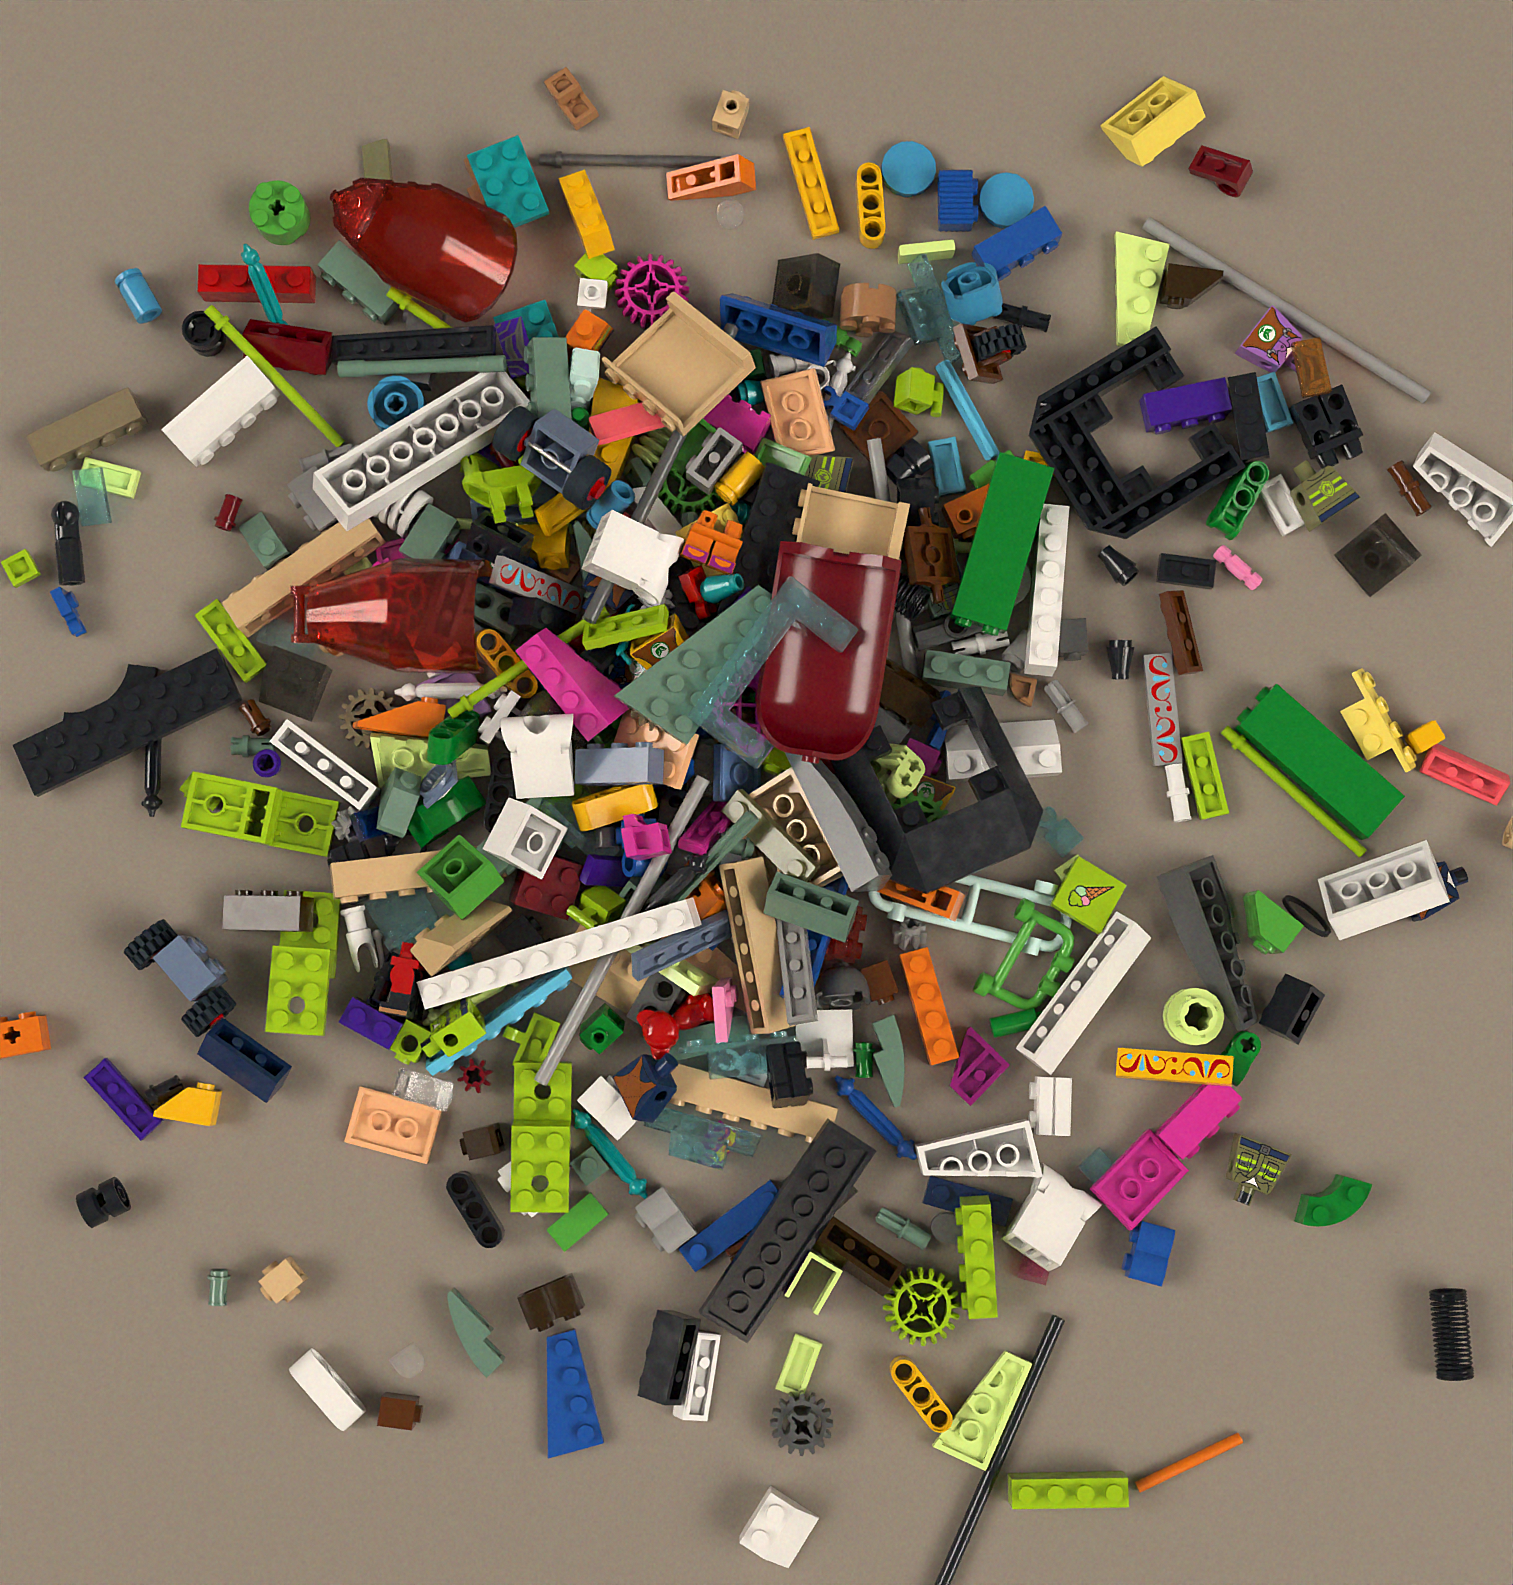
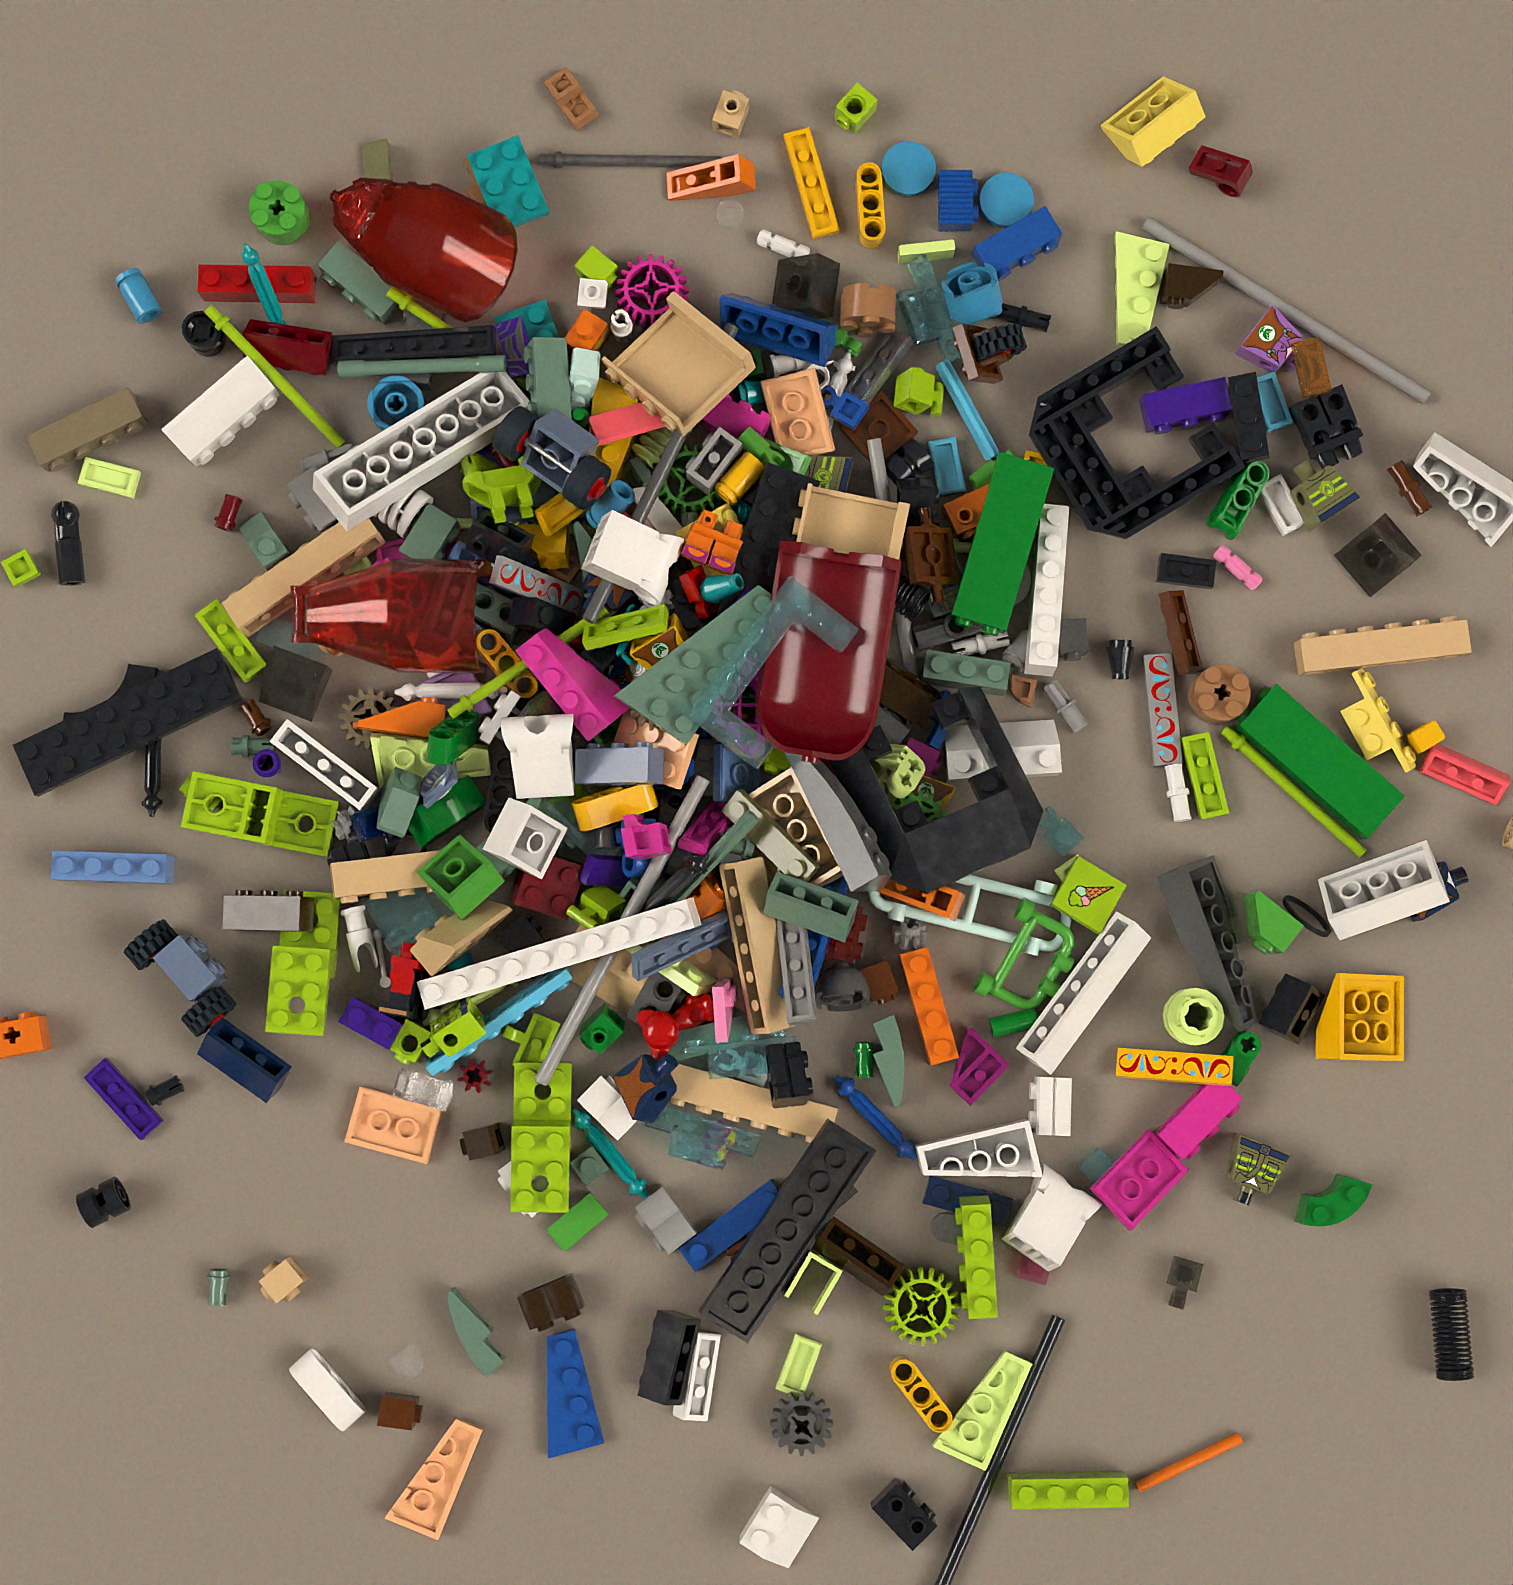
blue plate [50,587,87,637] -> none
clear light blue tile [72,467,112,526] -> none
yellow slope [153,1082,222,1126] -> none
black pin [366,952,400,1009] -> none
black beam [446,1171,505,1248] -> none
yellow brick [558,169,615,259] -> none
bright green tile [672,419,717,476] -> none
white plate [796,1009,854,1071] -> none
sand green axle [875,1207,932,1250] -> none
black cone [1098,545,1139,586] -> none
blue brick [1122,1221,1175,1287] -> none
none -> medium blue brick [51,851,175,885]
none -> light nougat wing [385,1417,484,1540]
none -> white pin [610,309,633,343]
none -> bright green bar [737,426,785,467]
none -> white axle [757,229,810,263]
none -> lime brick [834,82,878,134]
none -> black brick [870,1478,937,1551]
none -> clear smoke plate [1166,1256,1204,1310]
none -> medium nougat brick [1188,664,1251,725]
none -> tan brick [1294,616,1472,676]
none -> yellow slope [1316,973,1404,1061]

